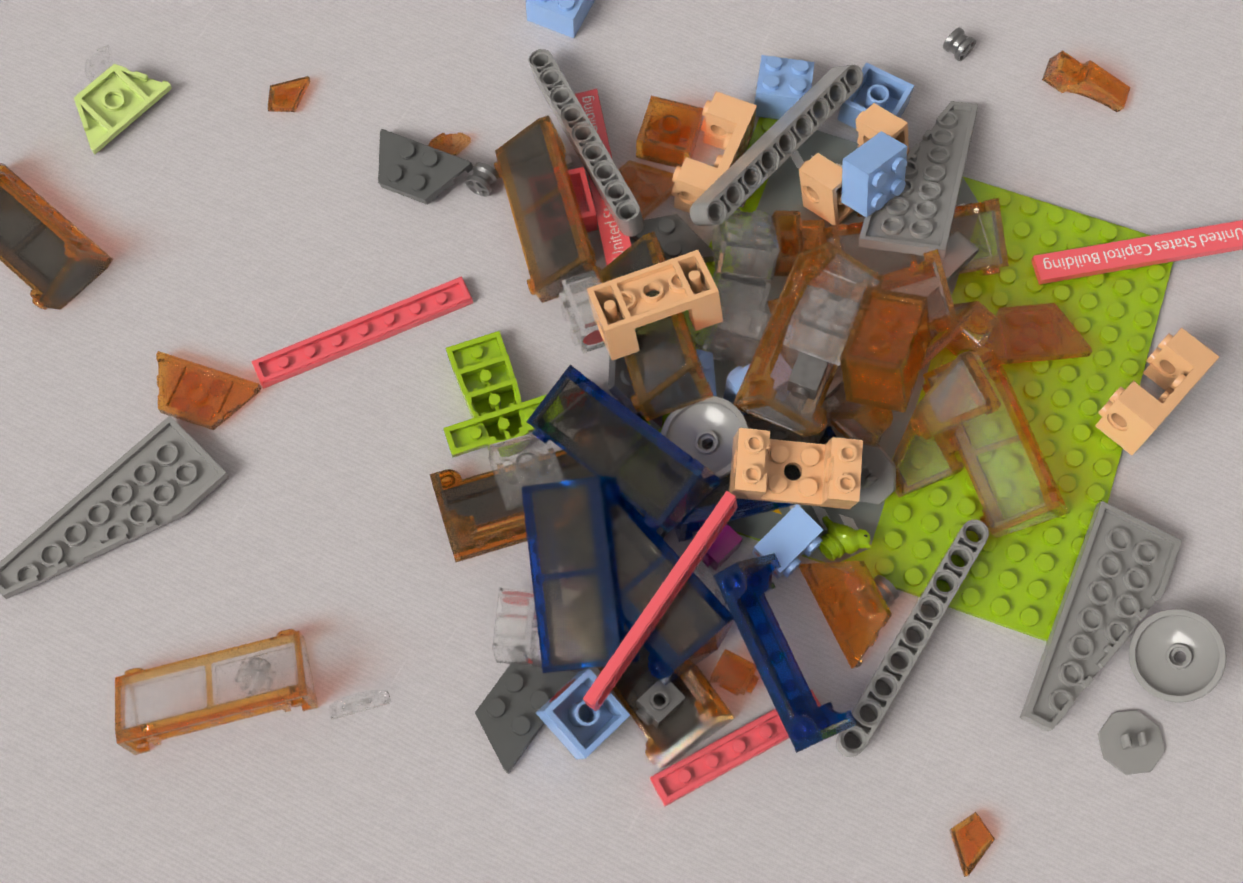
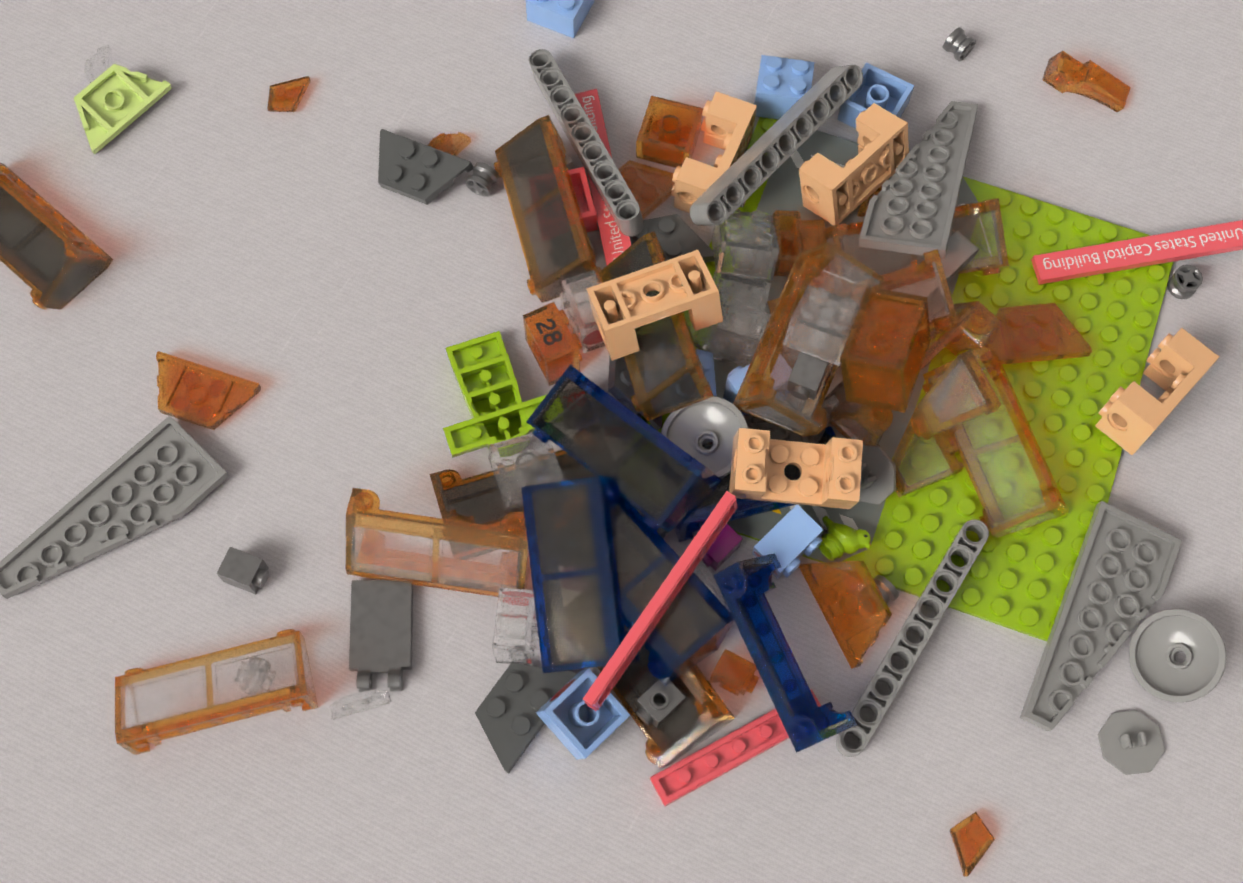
coral tile [252,276,473,389] -> none
light blue brick [841,131,907,218] -> none
none -> flat silver brick [216,547,269,595]
none -> windscreen [345,488,535,598]
none -> flat silver tile [349,578,413,692]
none -> clear orange brick [523,302,582,386]
none -> flat silver wheel [1167,265,1203,300]

